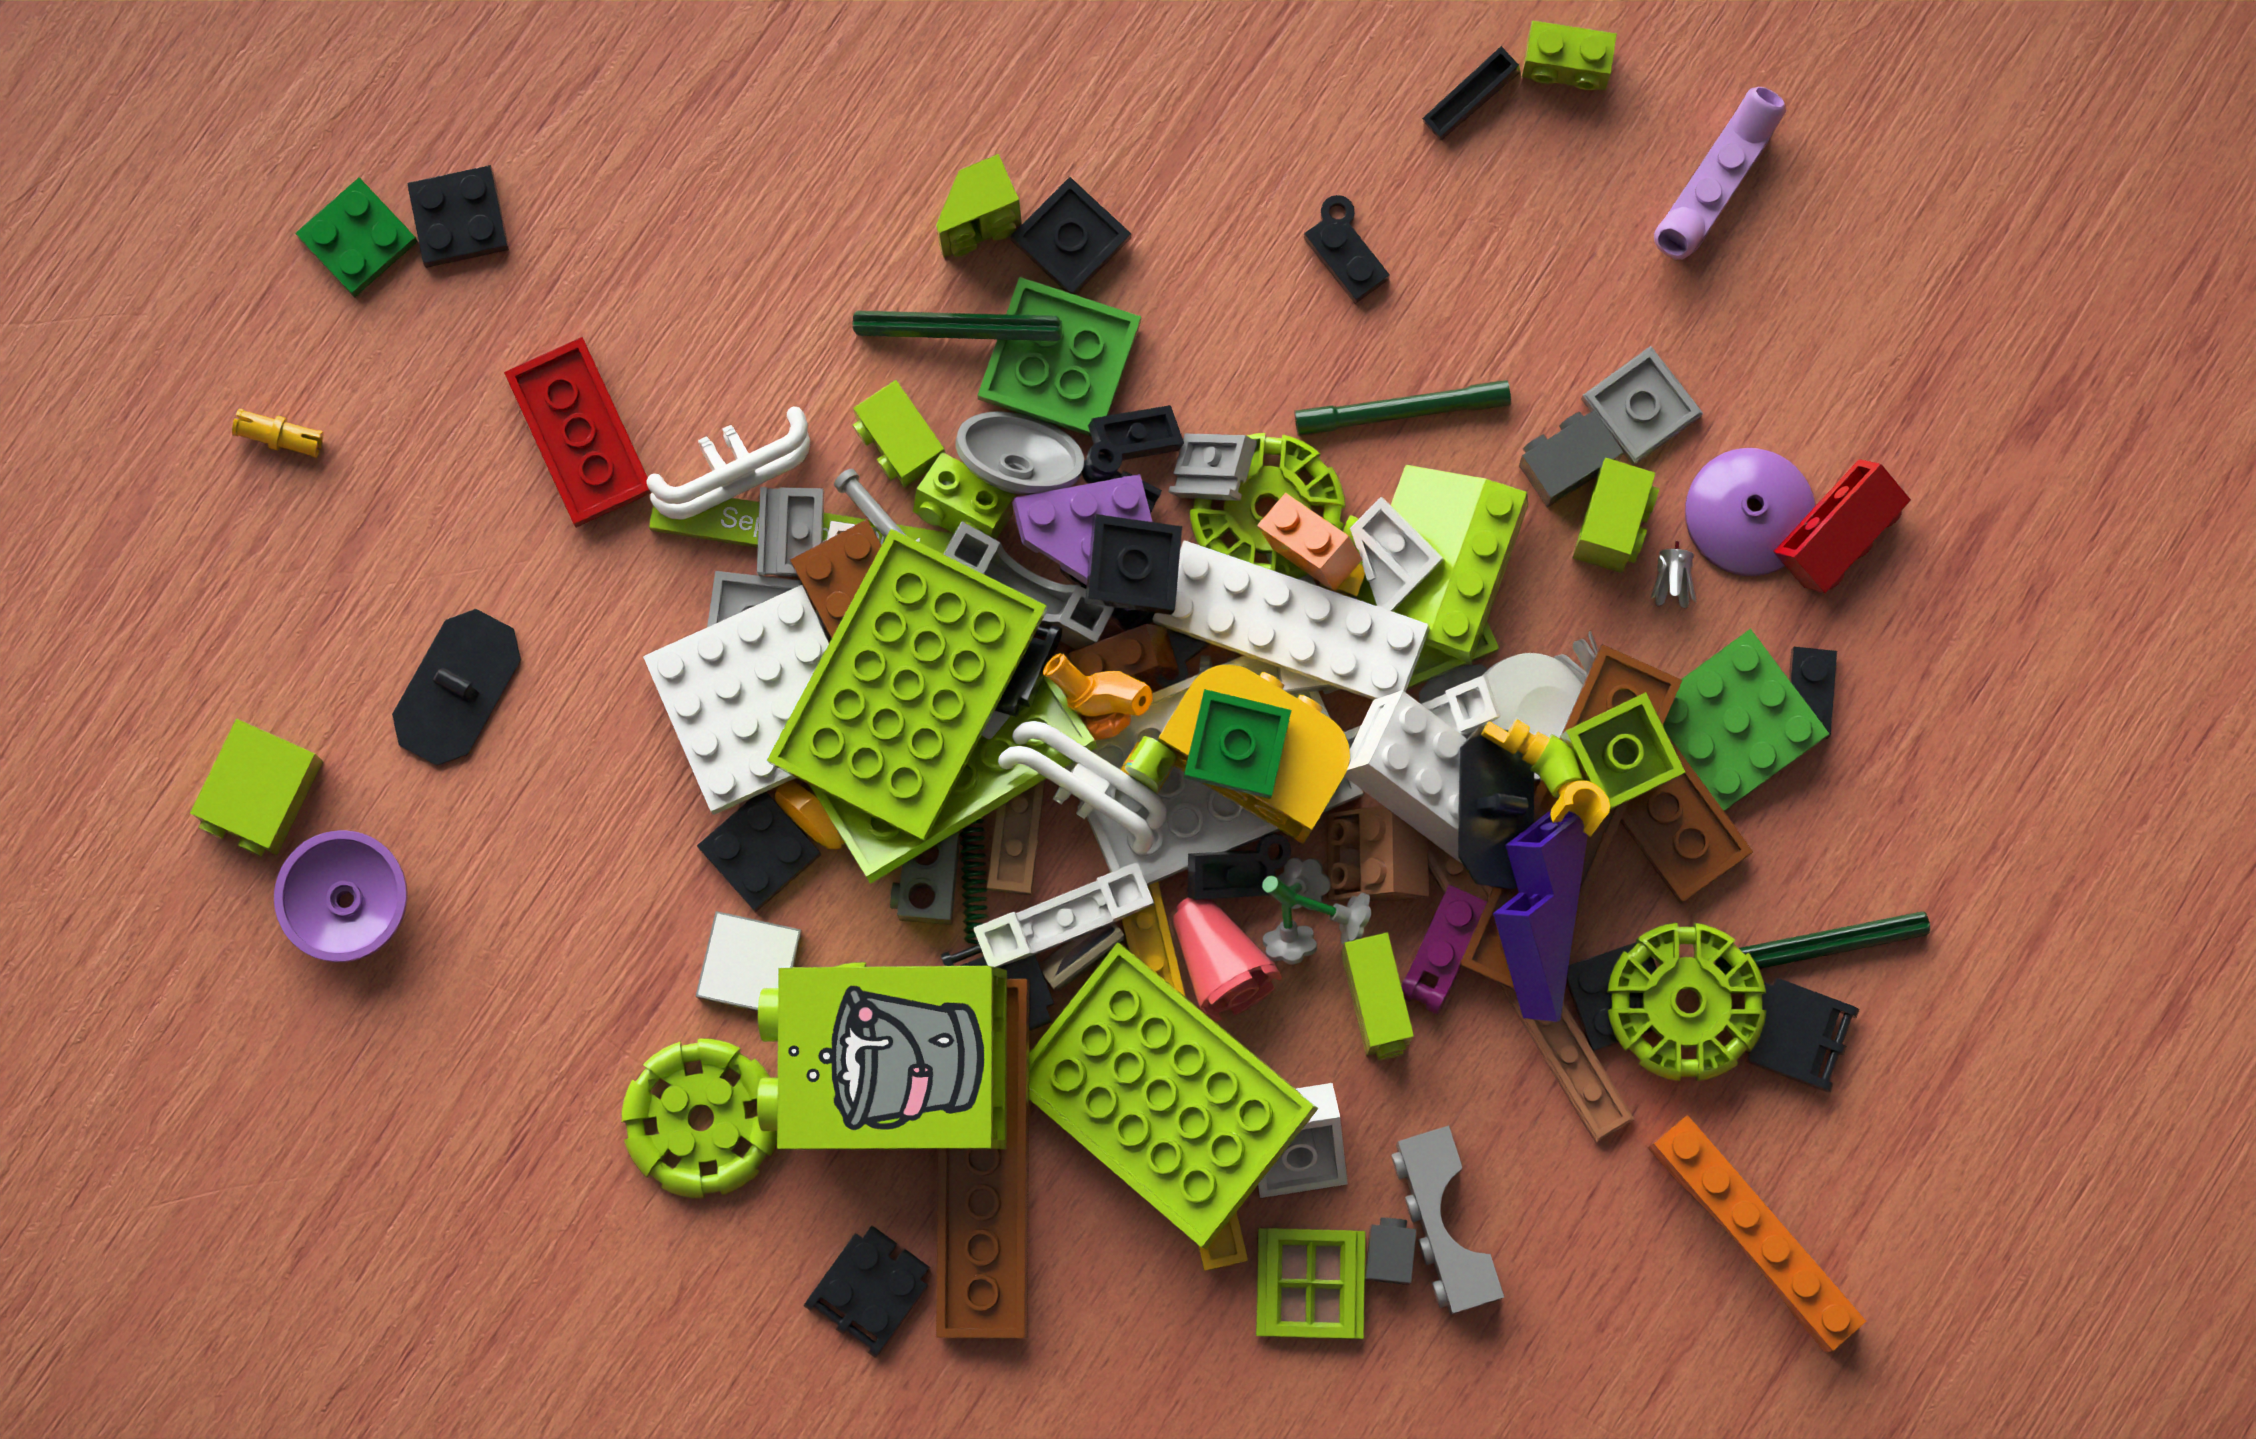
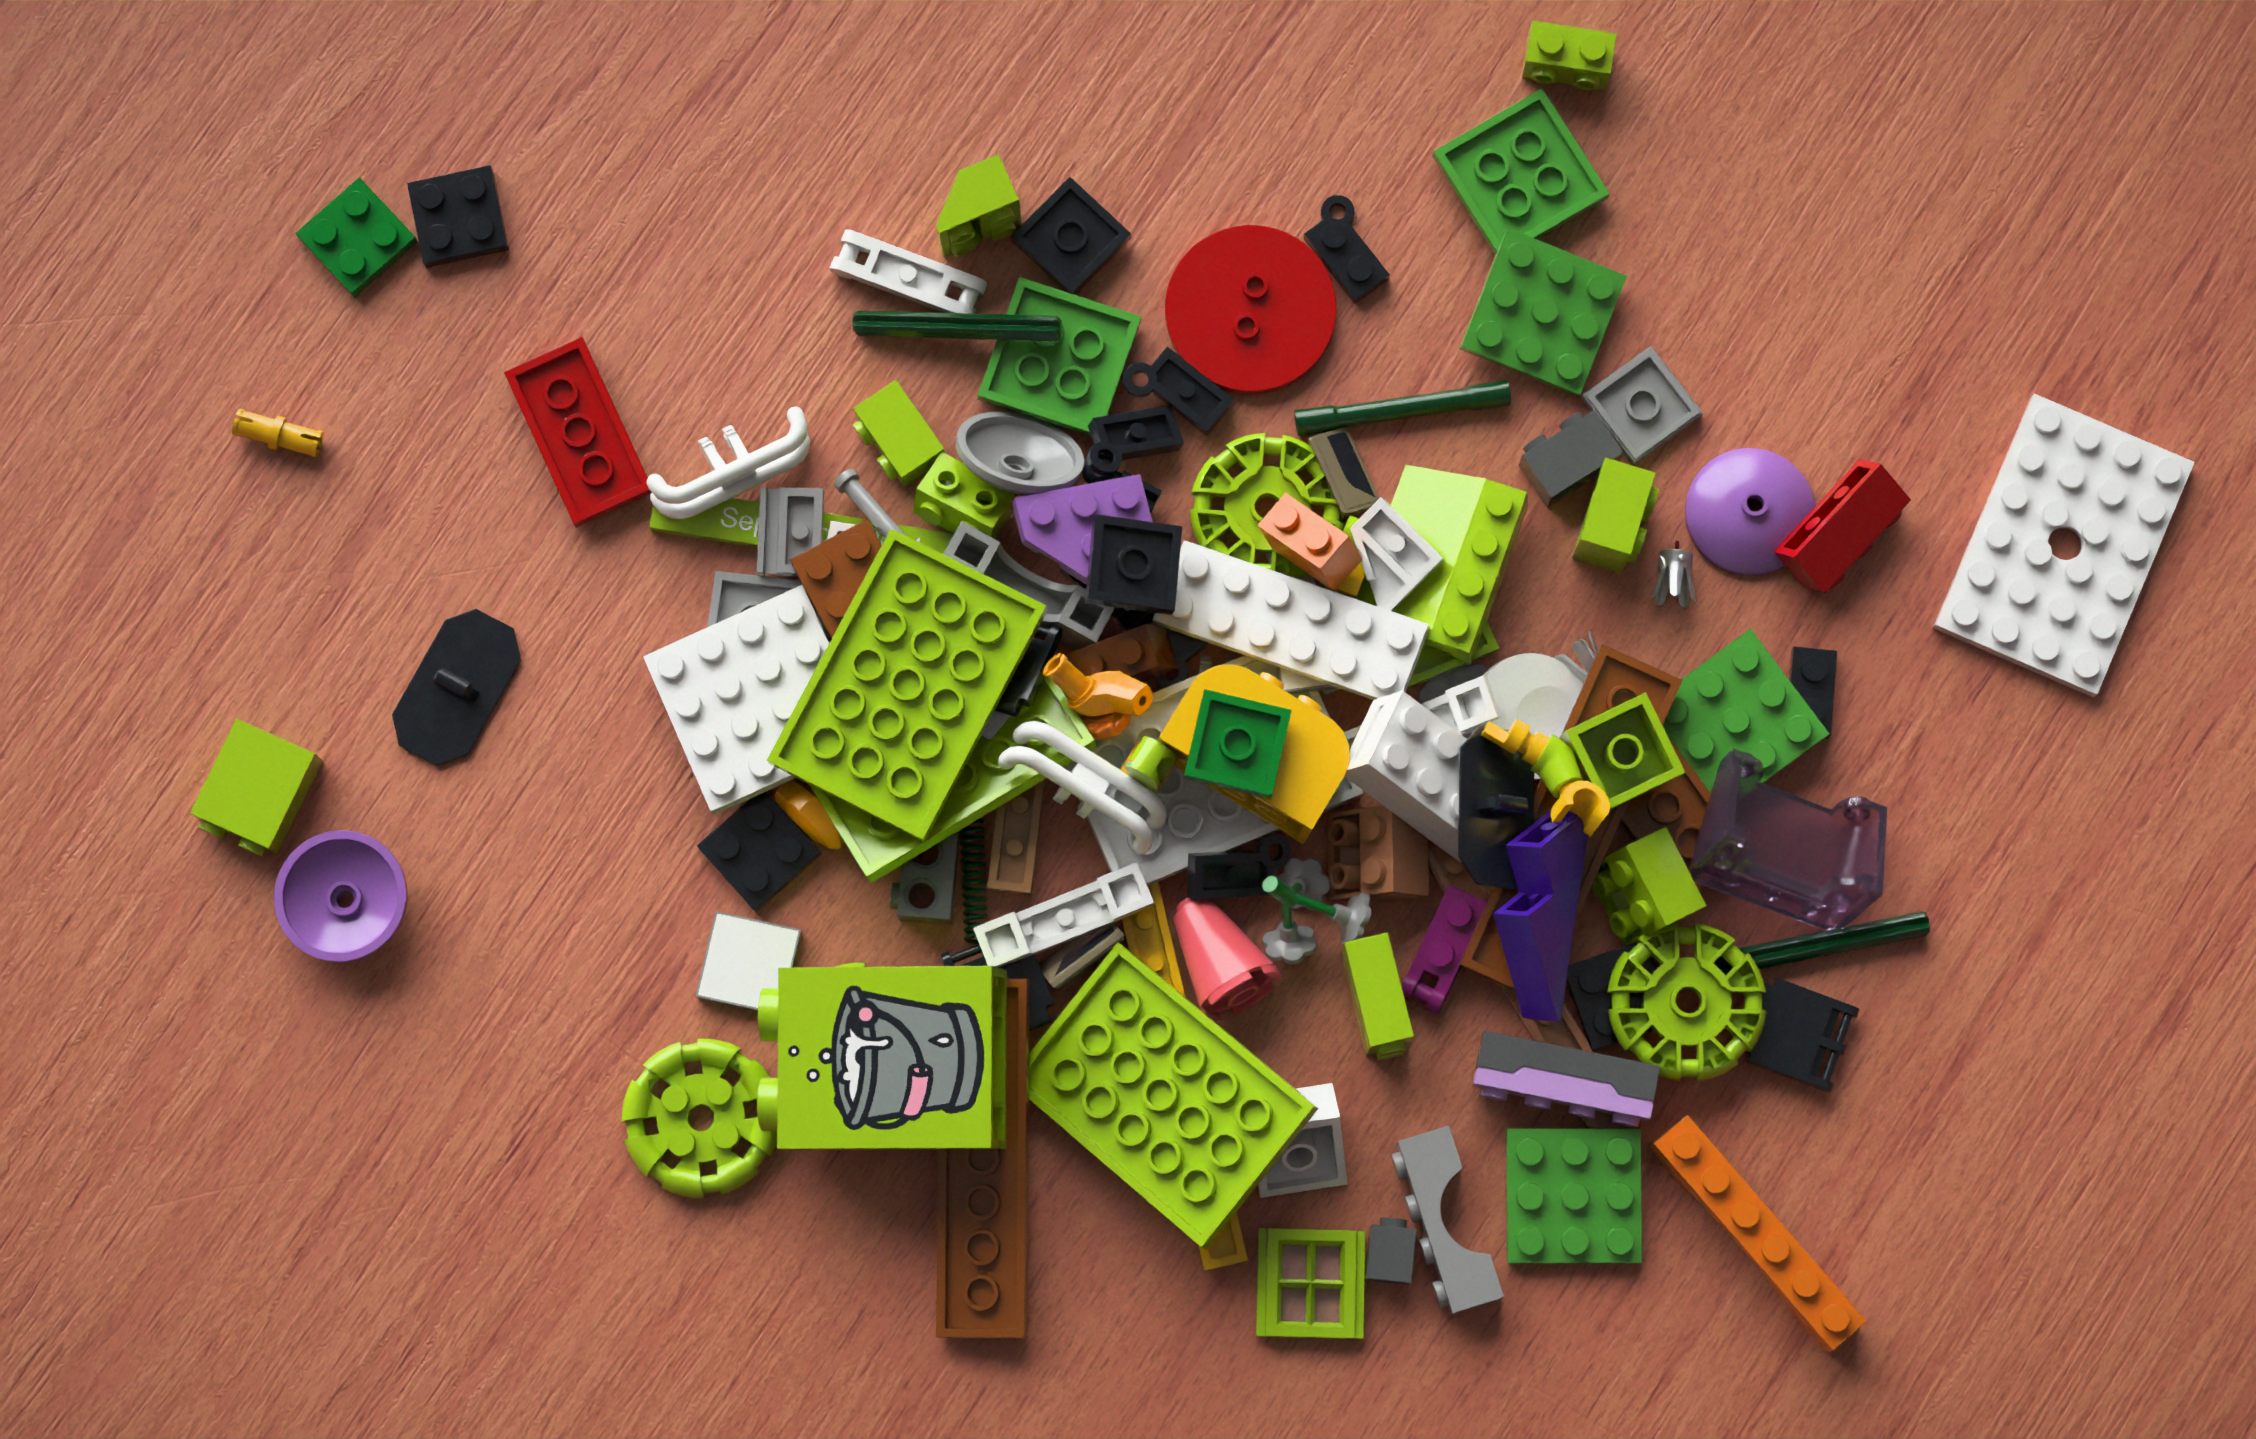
black plate [804,1225,930,1358] -> none
light grey plate [1168,433,1257,501] -> none
black piece [1422,46,1520,140] -> none
lavender plate [1654,87,1787,260] -> none
none -> white plate [829,229,987,314]
none -> black hinge [1123,346,1234,436]
none -> red plate [1165,225,1336,394]
none -> dark tan slope [1307,427,1379,522]
none -> bright green plate [1432,88,1610,255]
none -> bright green plate [1459,228,1627,397]
none -> piece [1472,1031,1660,1127]
none -> bright green plate [1506,1128,1642,1263]
none -> lime slope [1591,827,1707,946]
none -> windscreen [1690,749,1887,930]
none -> white plate [1933,394,2194,698]

